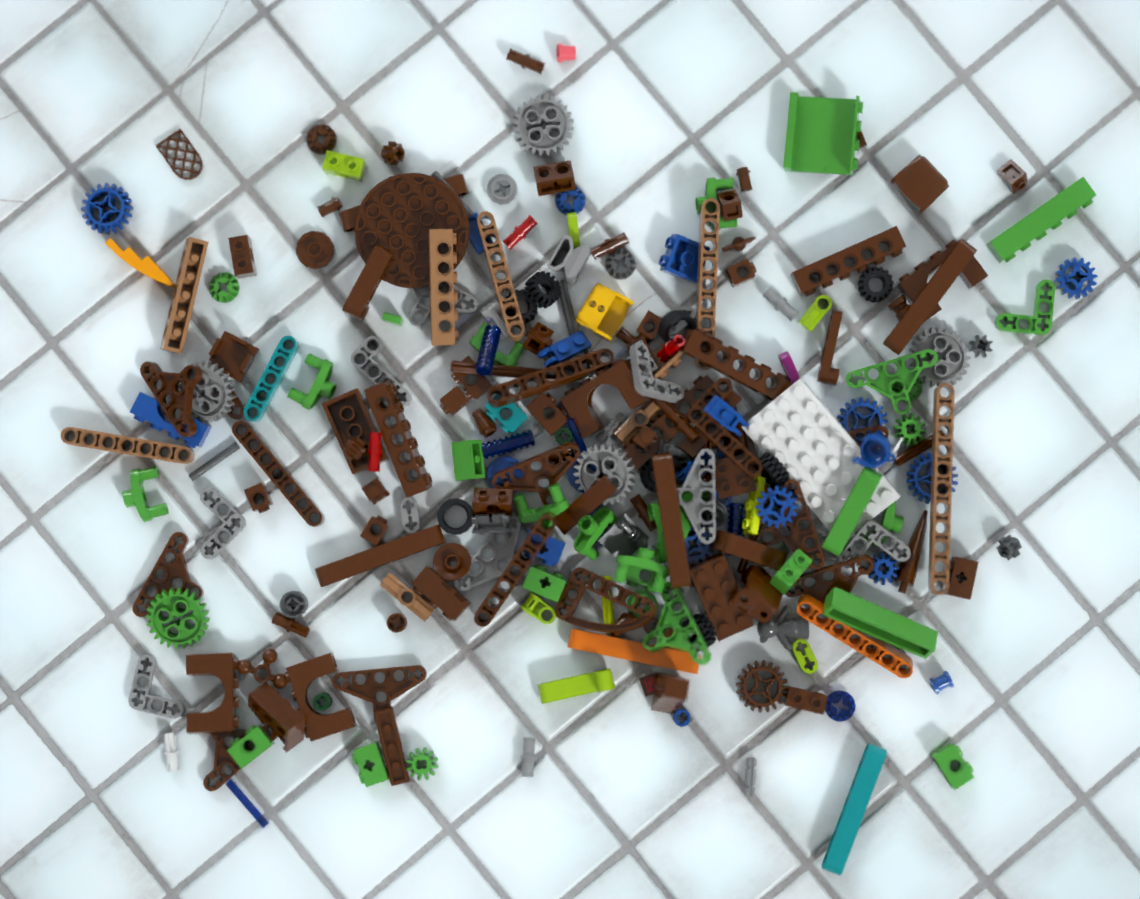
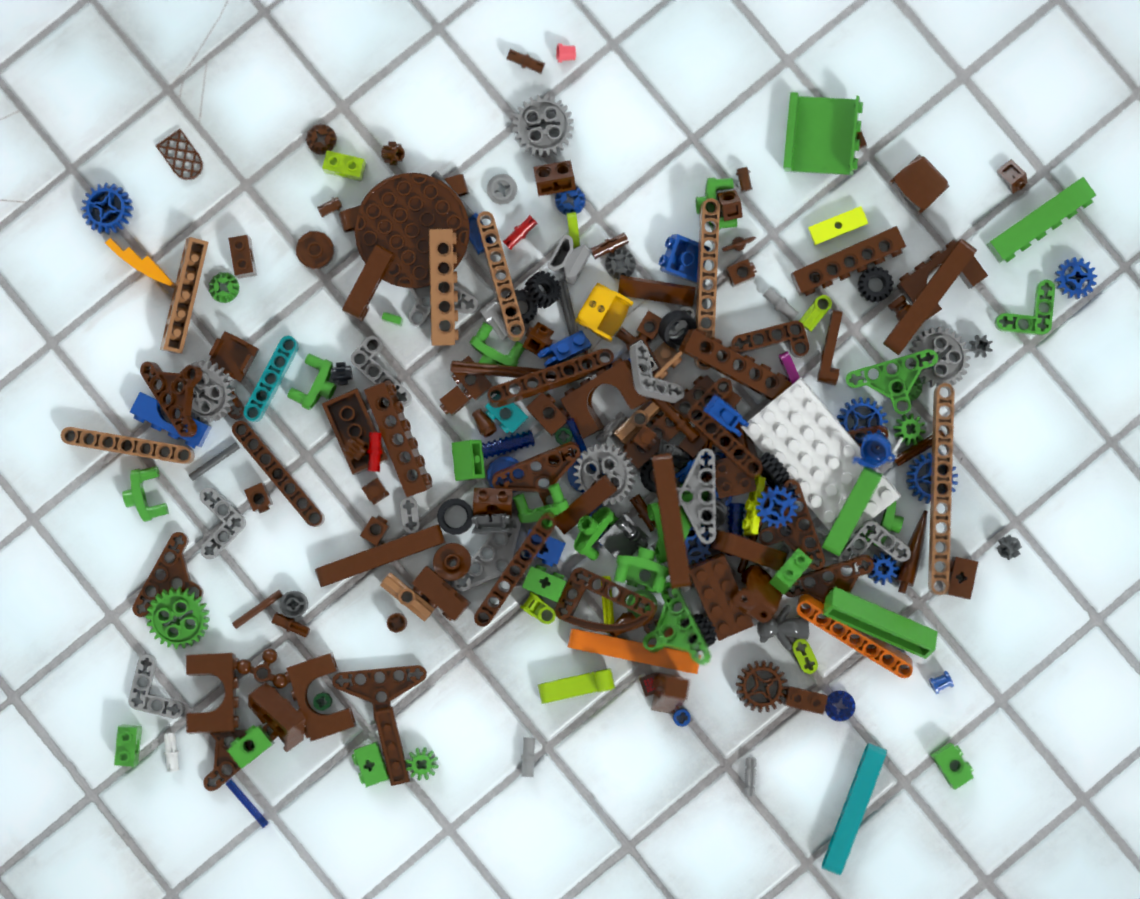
clear blue piece [475,325,502,376] -> none
red pin [657,335,685,362] -> none
none -> bright green brick [114,725,142,767]
none -> reddish brown bar [232,590,283,629]
none -> black gear [331,362,353,386]
none -> reddish brown tile [618,275,696,307]
none -> reddish brown beam [730,321,809,358]
none -> neon yellow tile [808,206,868,245]

